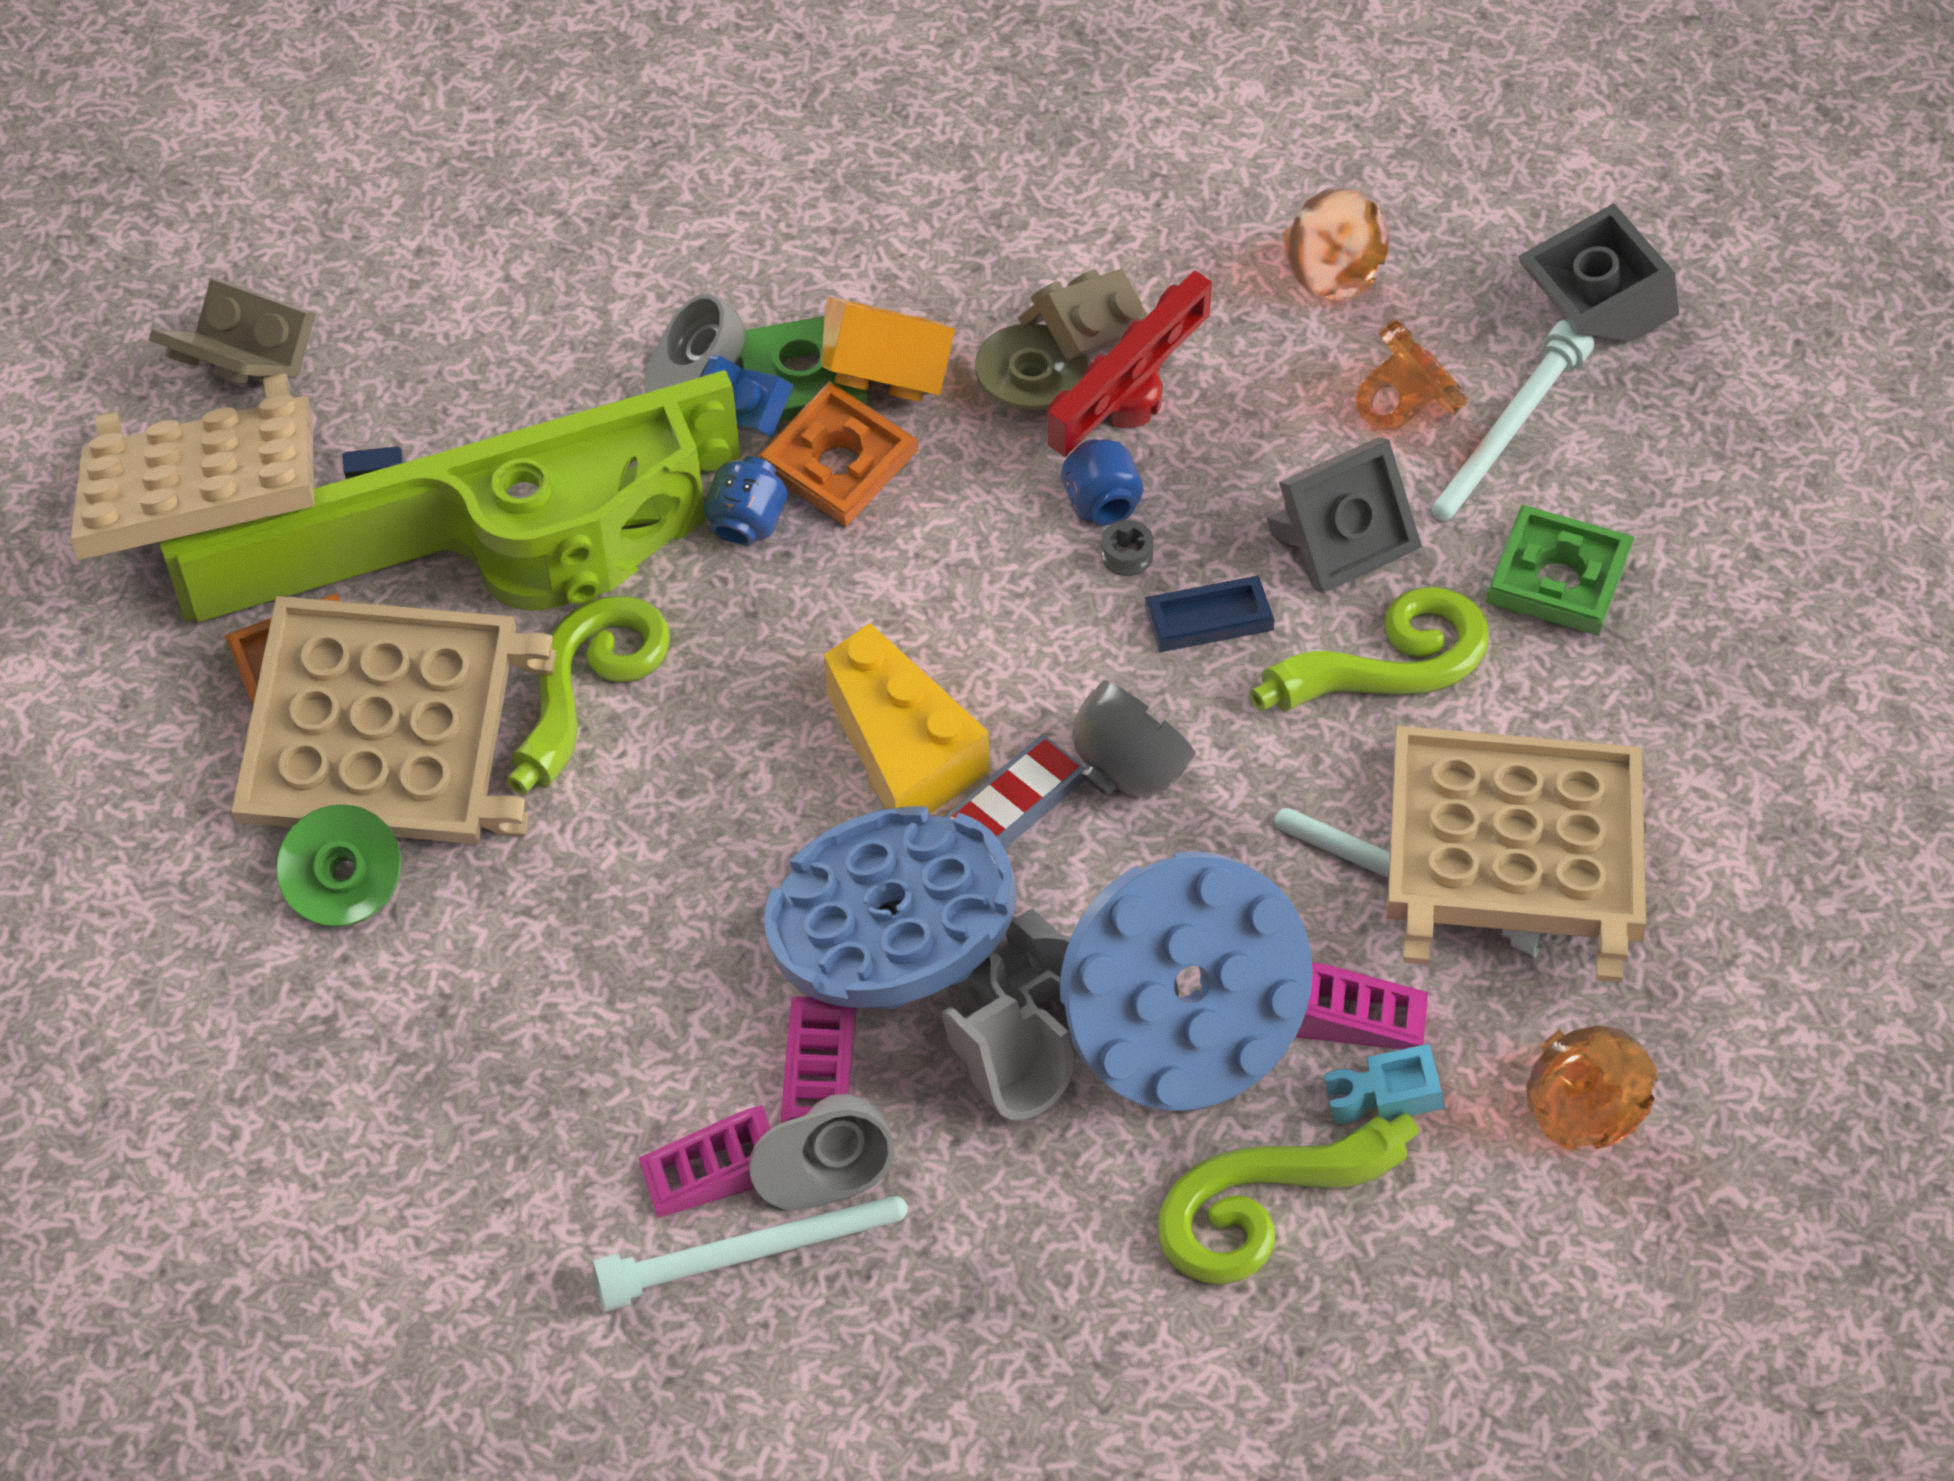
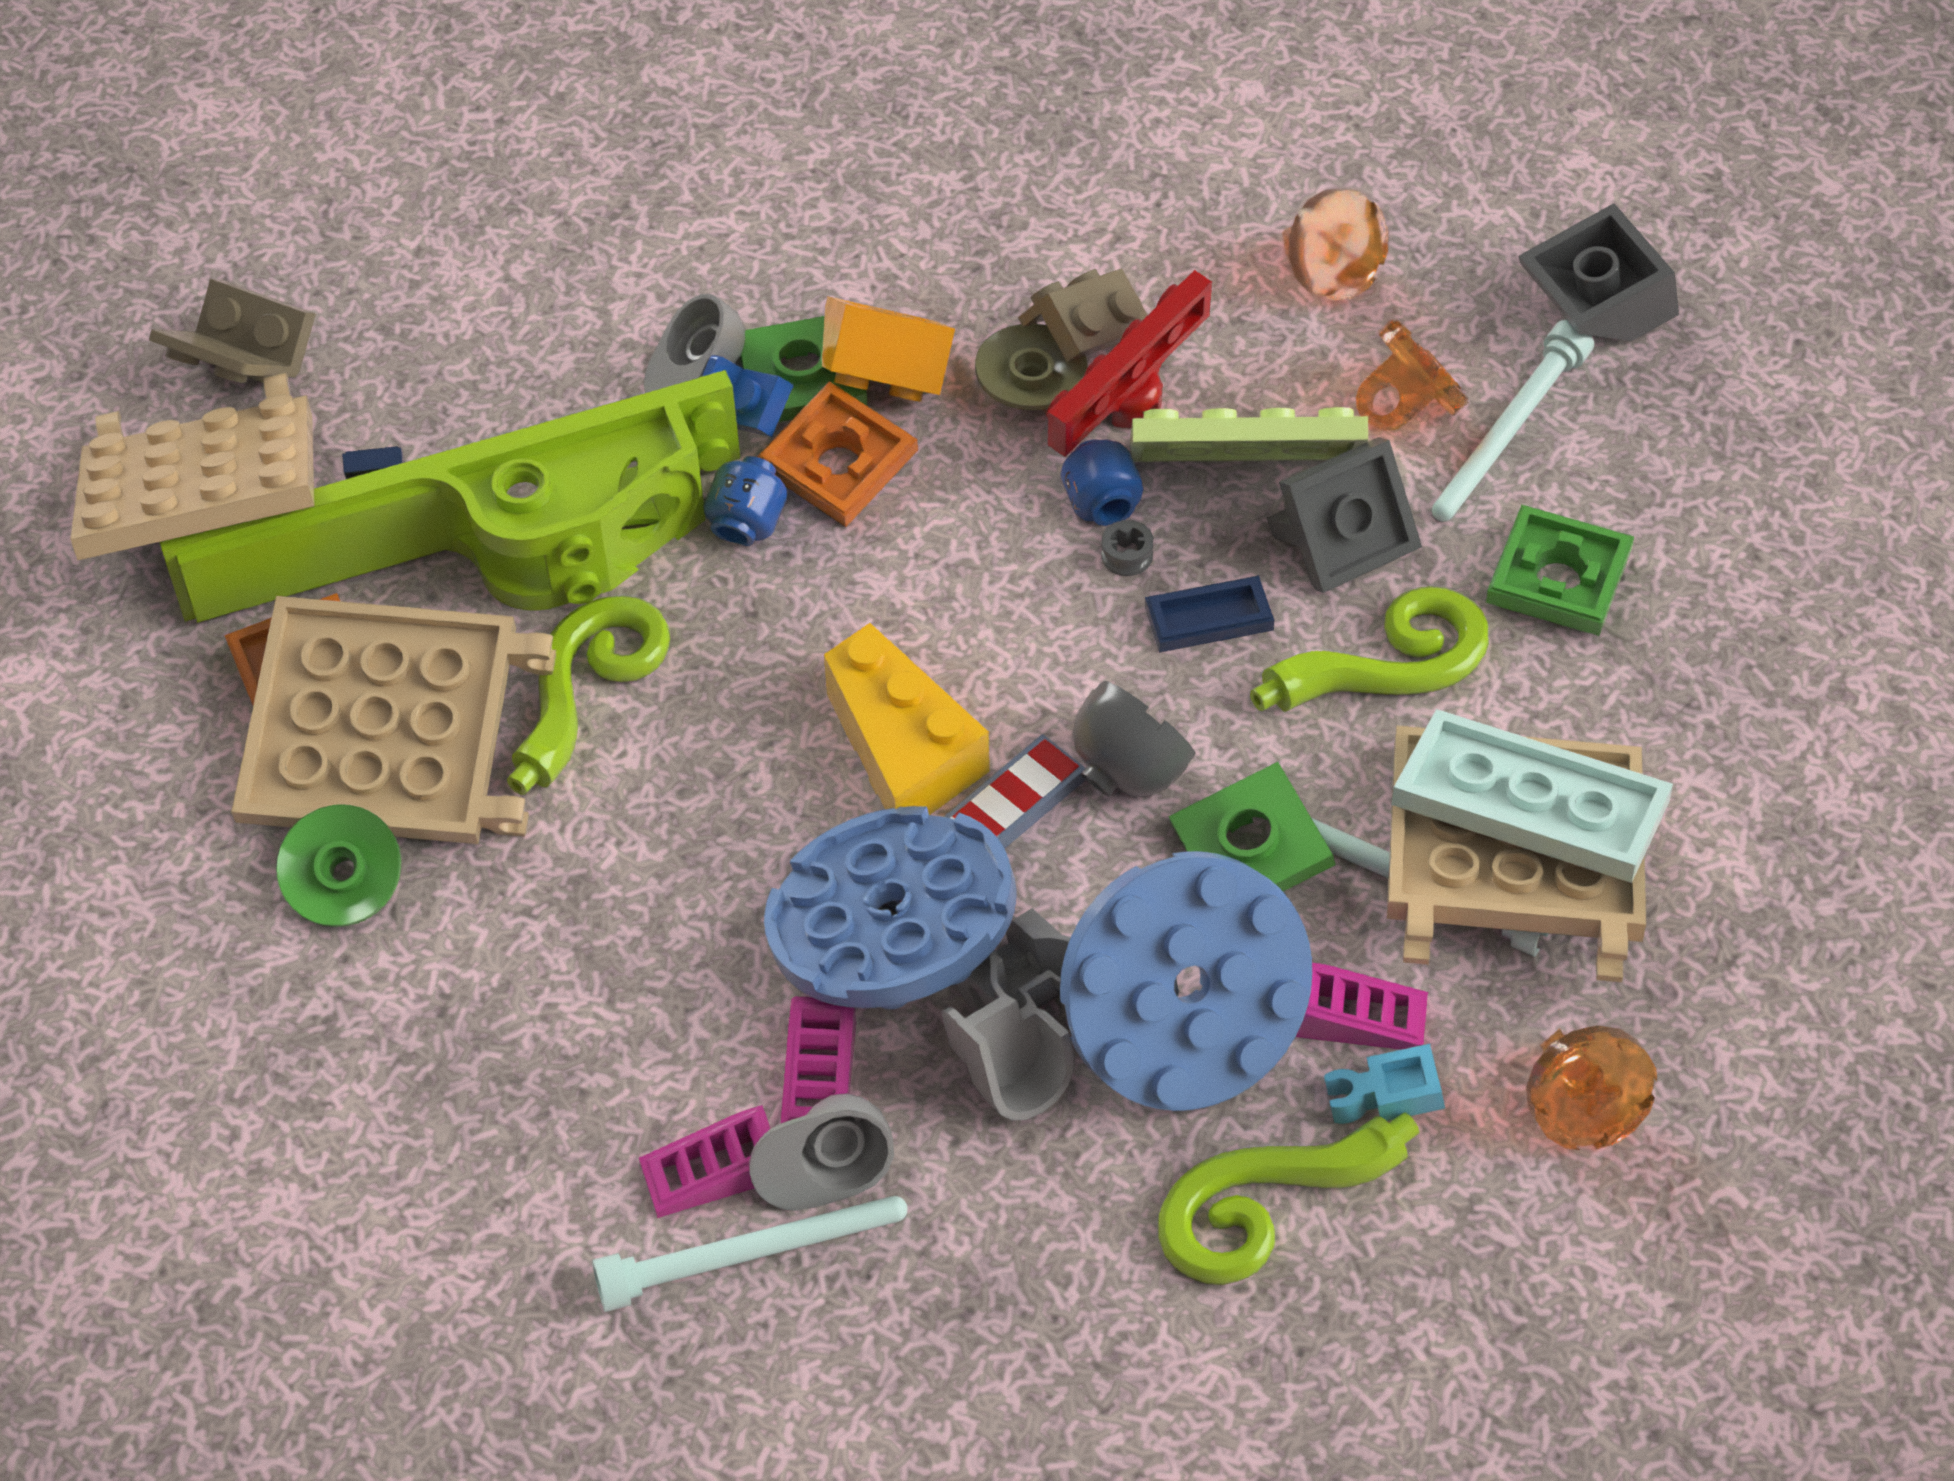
none -> yellowish green plate [1130,407,1368,462]
none -> bright green piece [1168,762,1336,891]
none -> light aqua plate [1391,709,1673,883]

